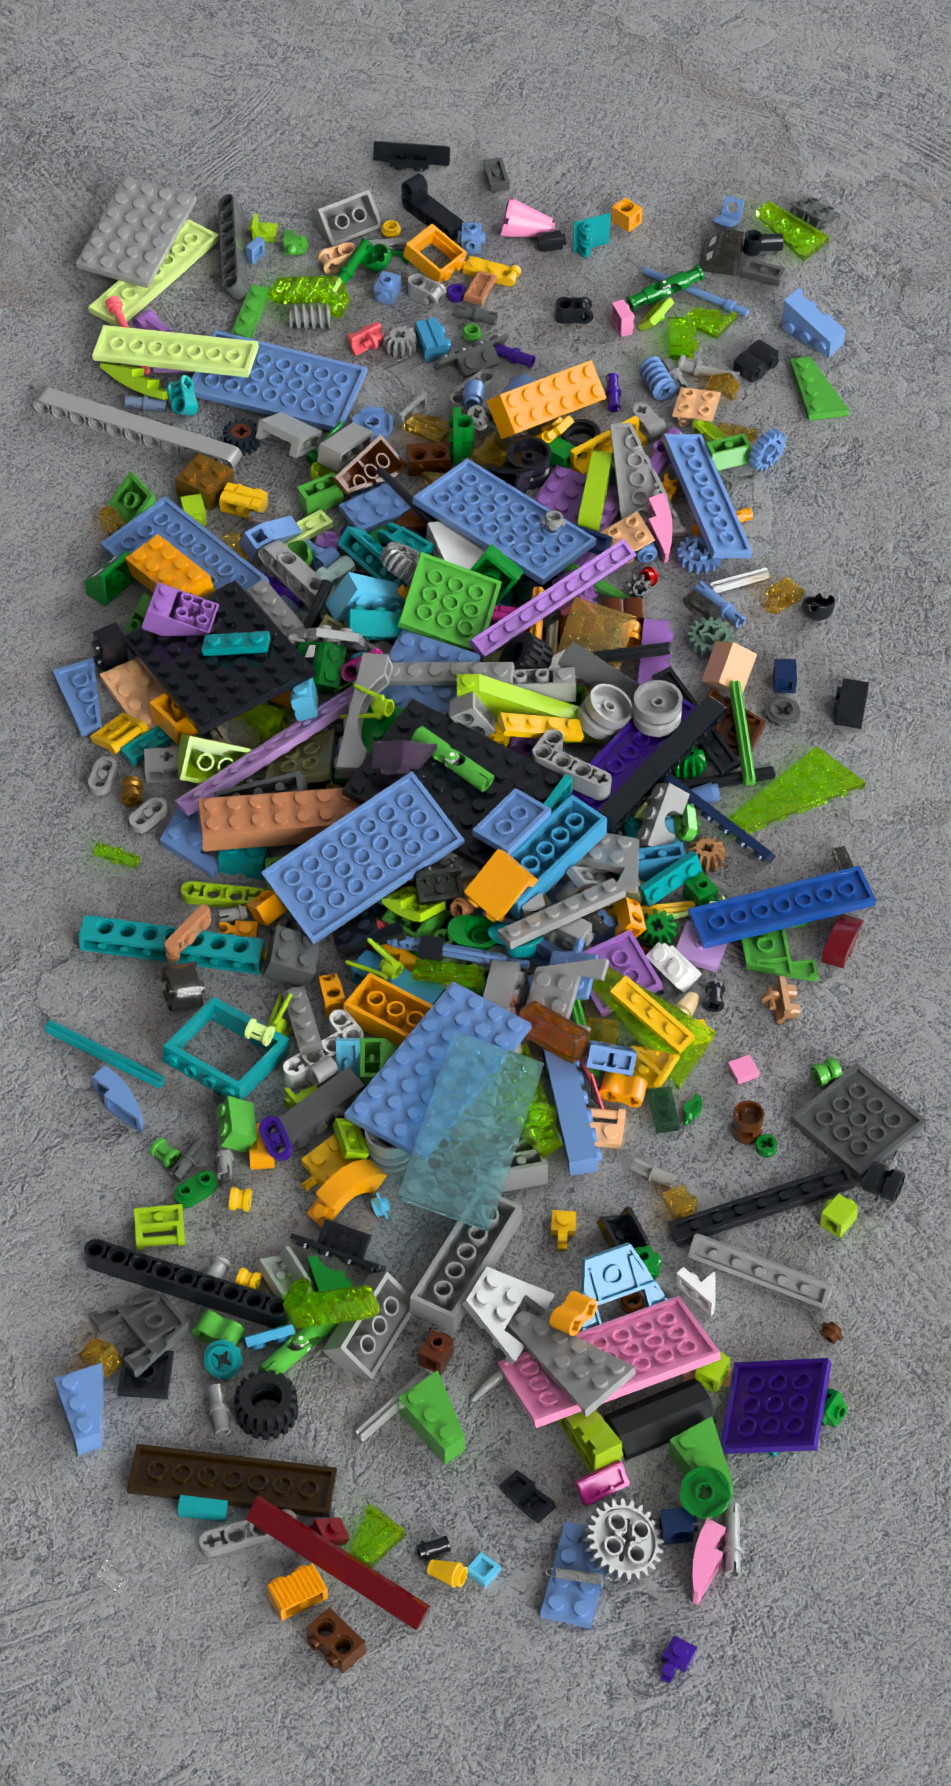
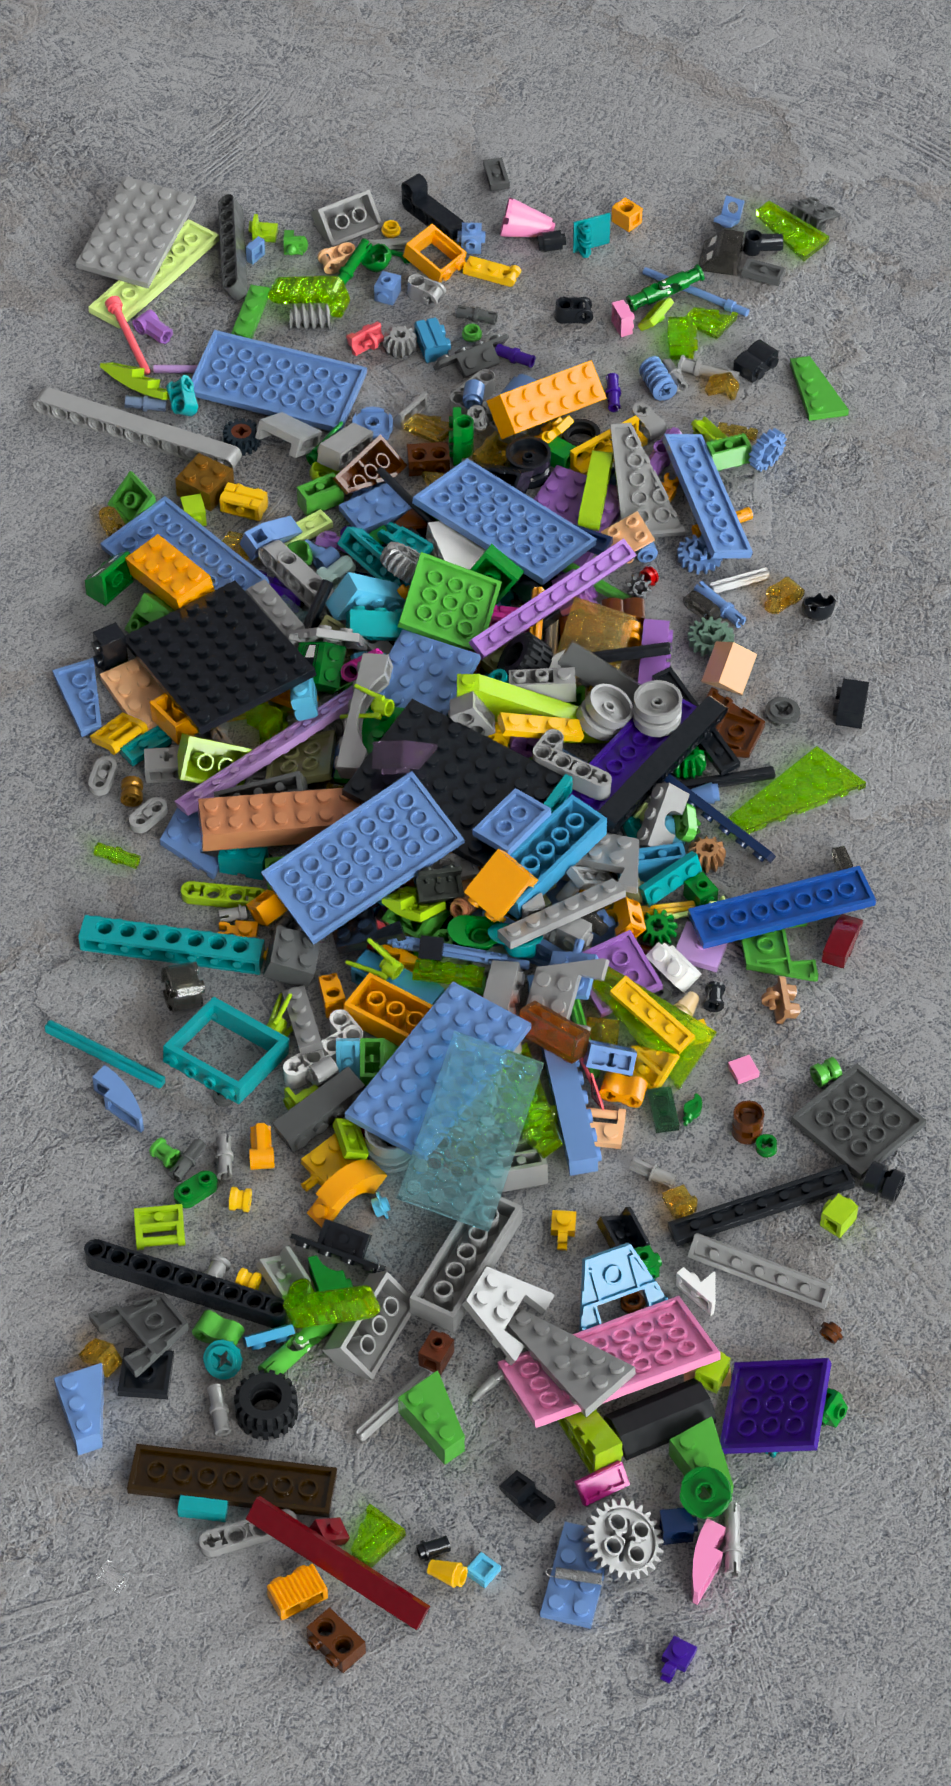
yellowish green plate [92,325,259,377] -> none
medium lavender slope [142,582,219,636] -> none
nougat plate [165,903,211,963] -> none
teal plate [202,631,271,656] -> none
bright green brick [216,1096,257,1153] -> none
yellowish green bush [244,1018,275,1046] -> none
clear bracket [248,505,281,530] -> none
dark purple plate [259,1116,293,1161] -> none
black bracket [373,141,450,172] -> none
light grey plate [388,662,515,686] -> none
bright green piece [411,726,494,792] -> none
dark purple tile [447,284,466,302] -> none
nougat plate [464,270,497,306] -> none
light grey plate [541,510,566,531] -> none
light orange axle [549,1290,597,1336] -> none
bright pink slope [647,493,672,563] -> none
light nougat hinge [672,387,721,427] -> none
bright green axle [729,680,756,786] -> none
dark blue brick [773,659,797,693] -> none
medium blue wedge [782,288,845,357] -> none

